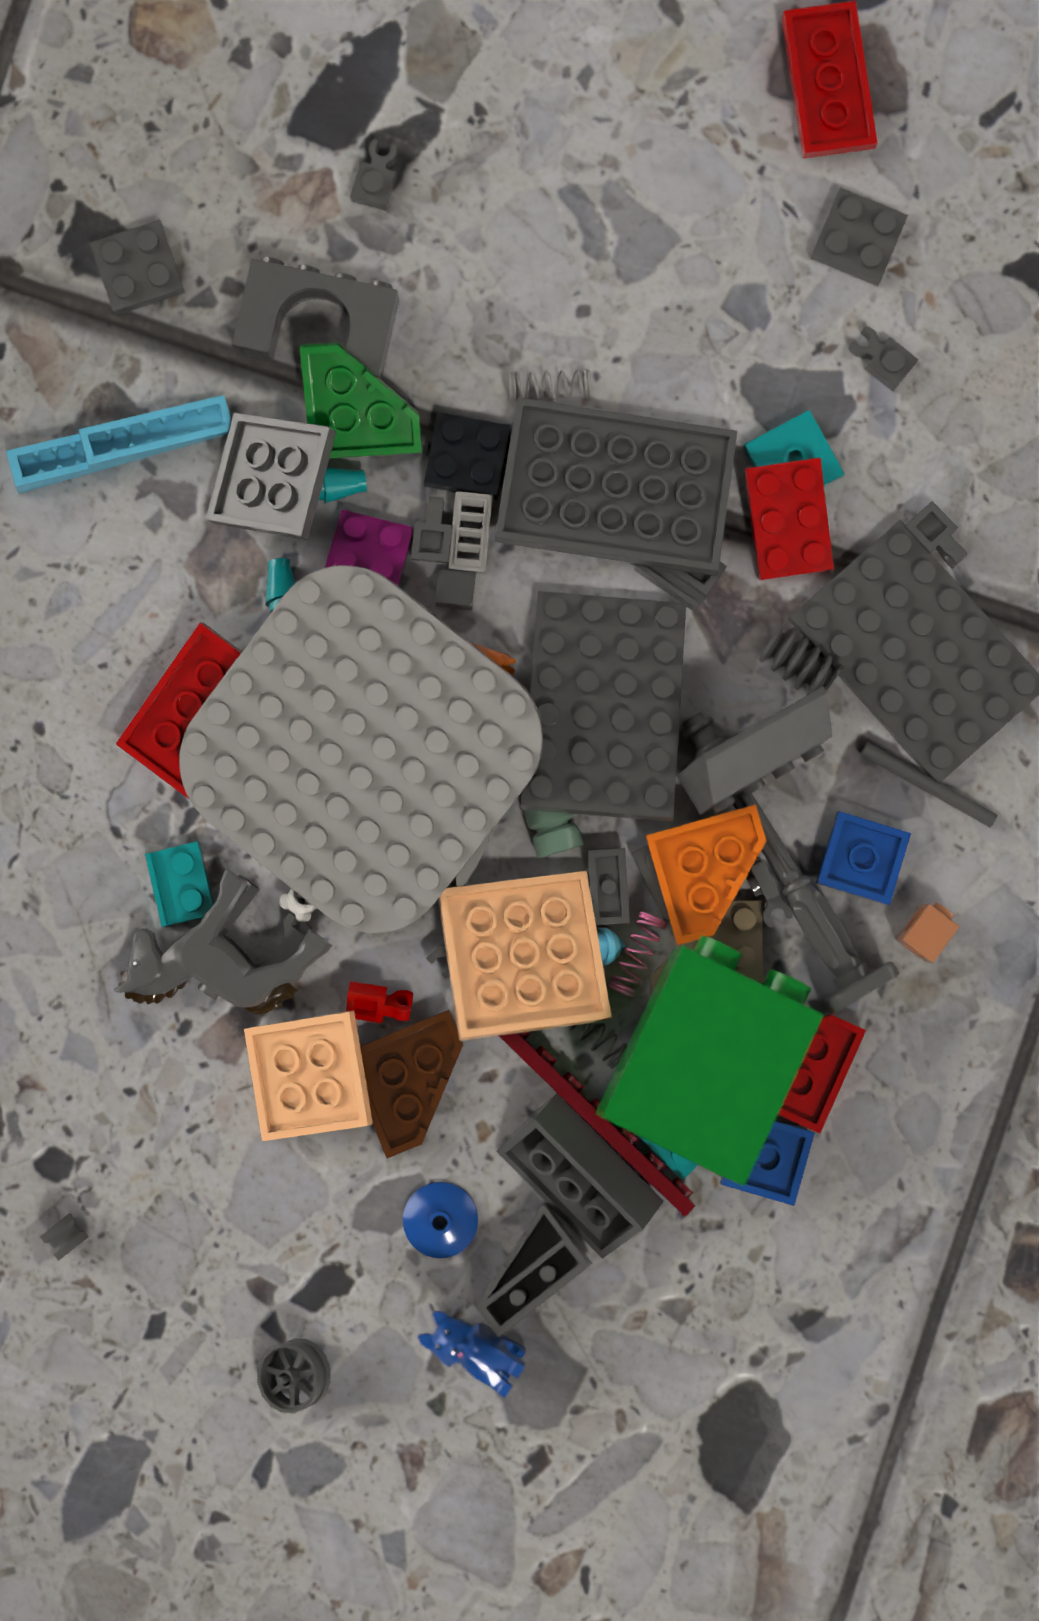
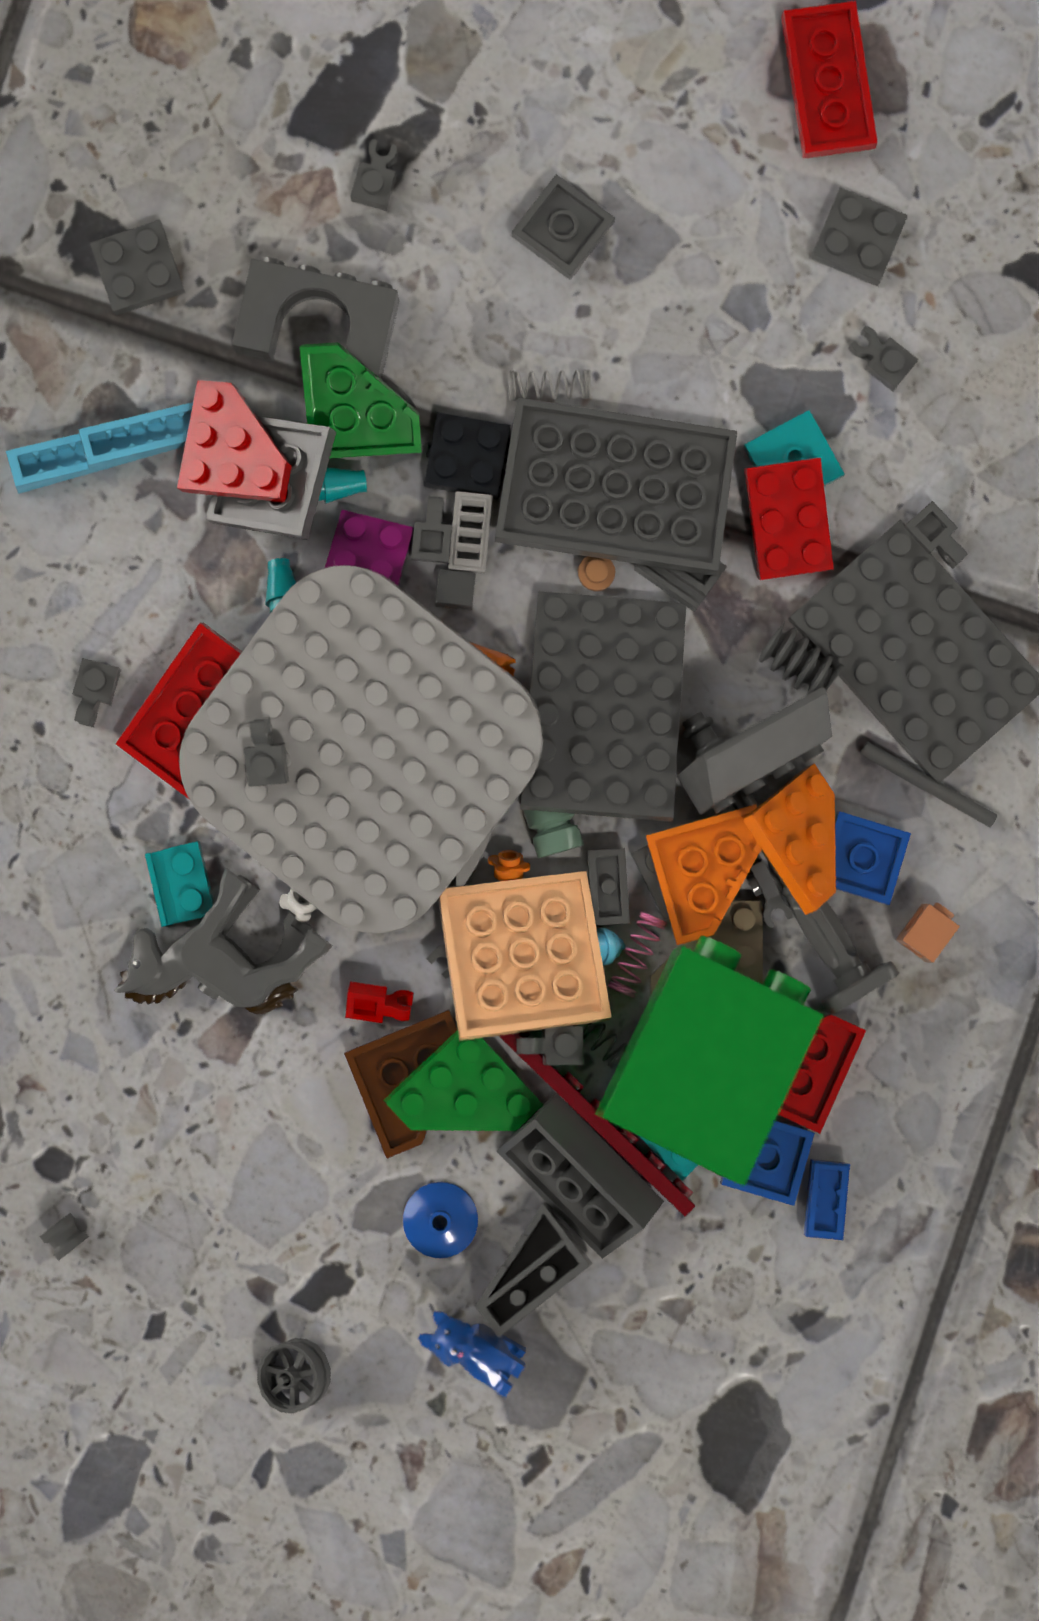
light nougat plate [244,1011,373,1141] -> none
none -> dark grey plate [72,658,121,727]
none -> plate [177,380,292,502]
none -> dark grey plate [244,718,289,787]
none -> green plate [383,1030,543,1131]
none -> orange plate [488,850,530,881]
none -> dark grey plate [512,174,615,280]
none -> dark grey plate [516,1026,584,1065]
none -> medium nougat plate [578,556,615,591]
none -> orange plate [743,763,836,915]
none -> blue plate [804,1159,850,1240]

